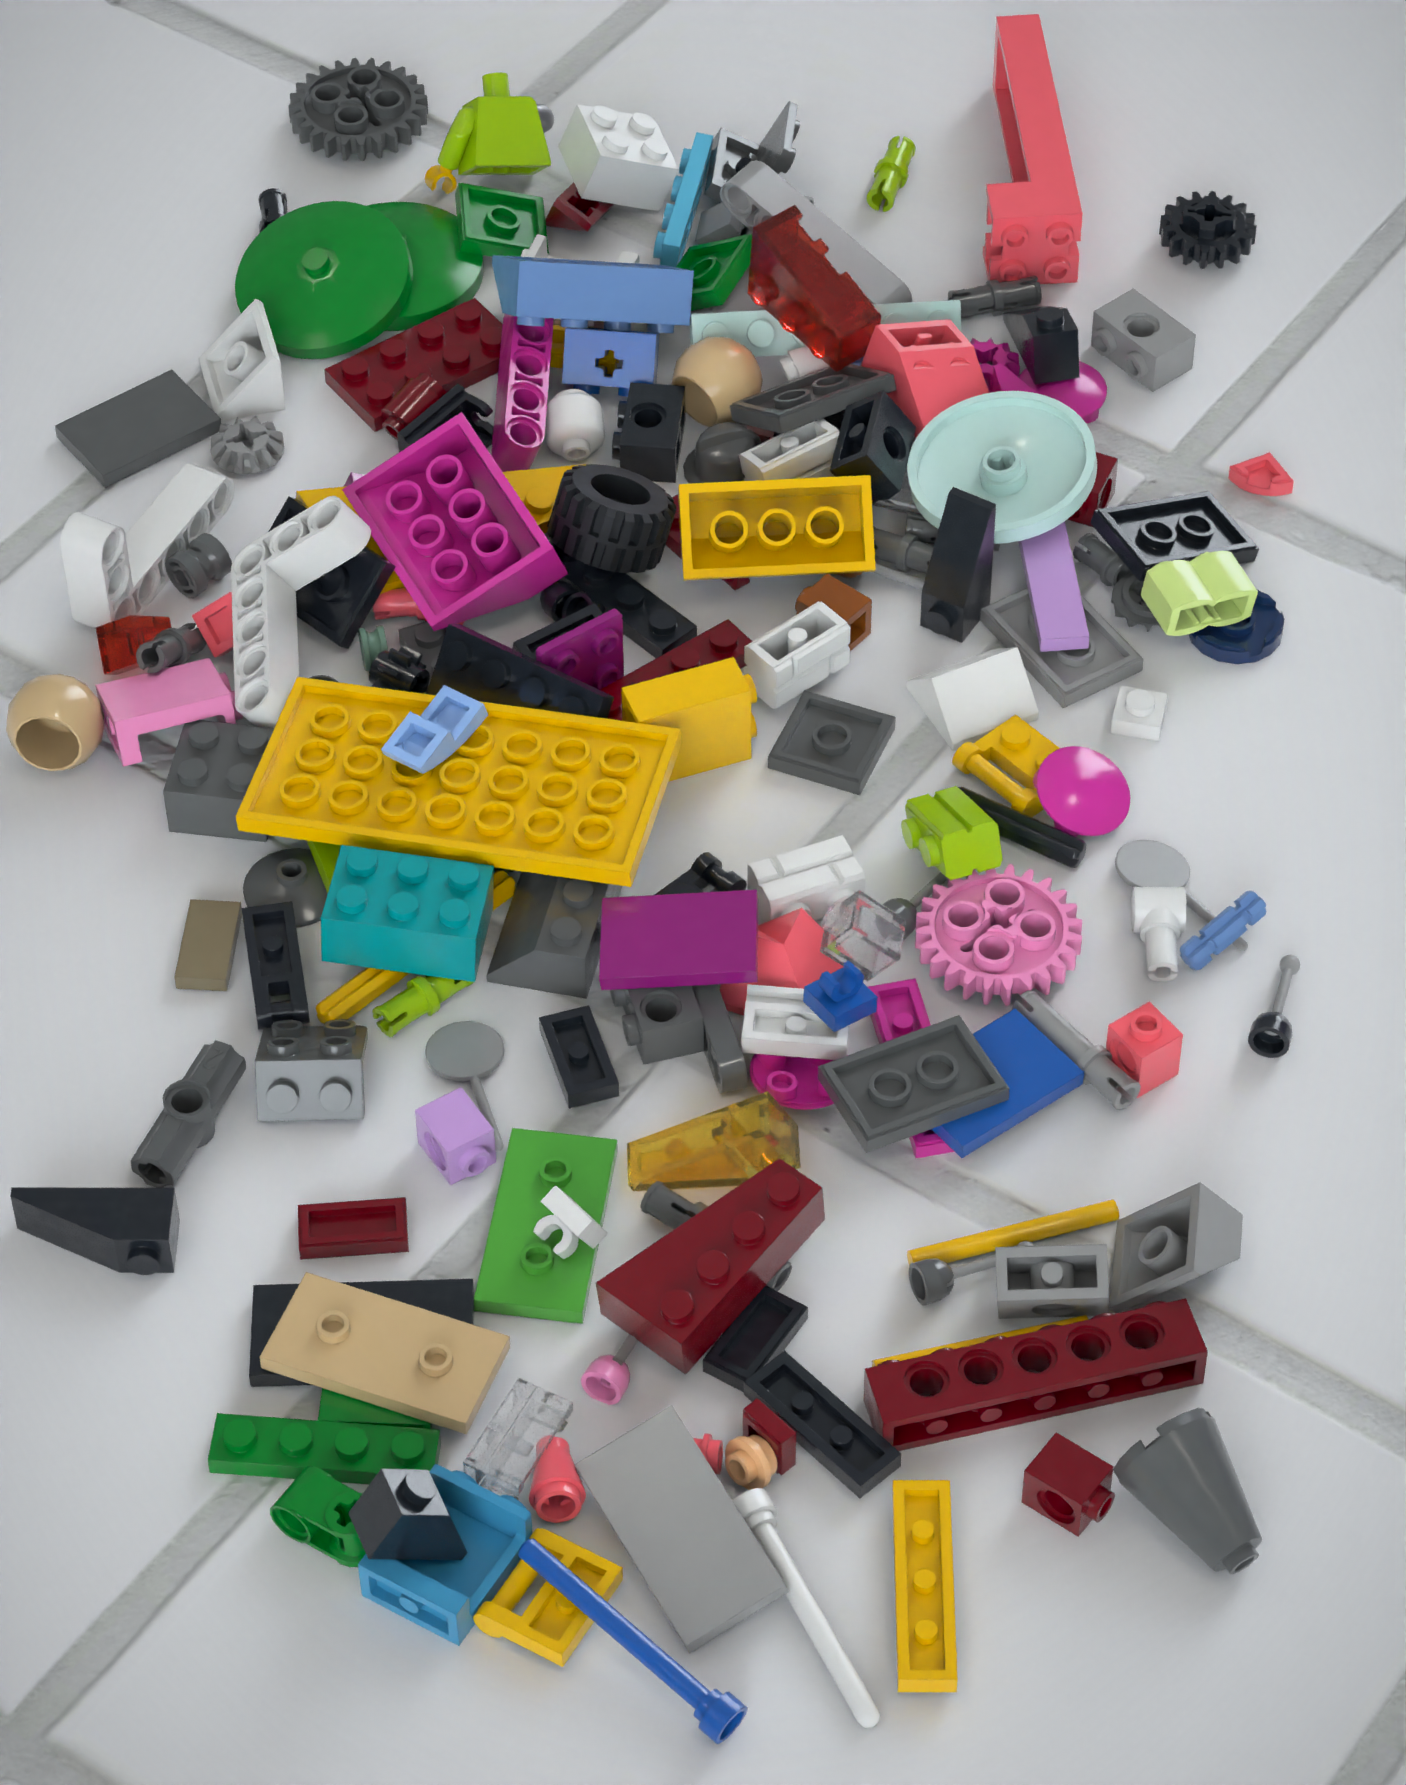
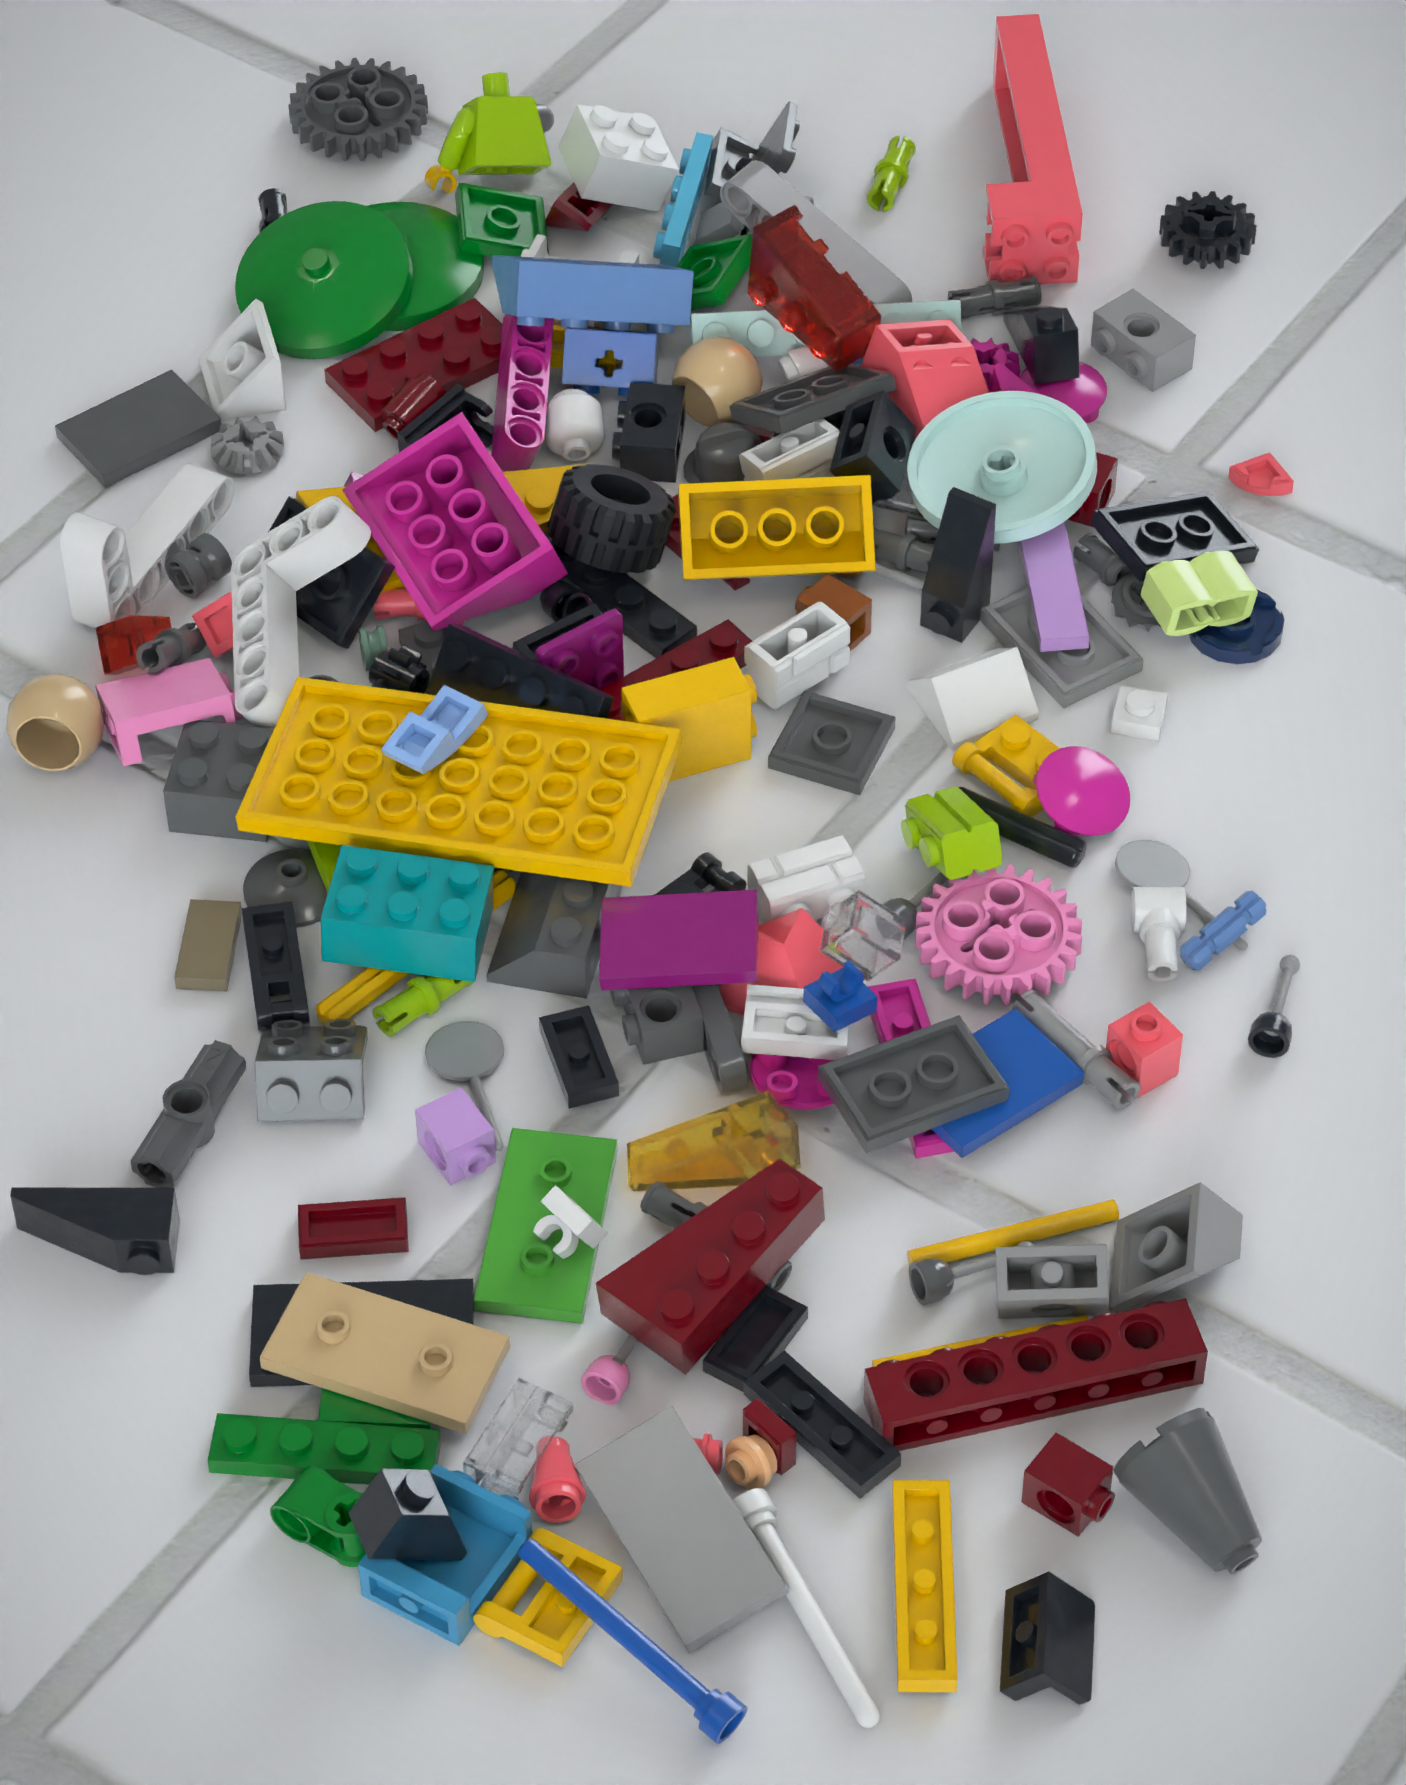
none -> black panel [1000,1571,1095,1705]

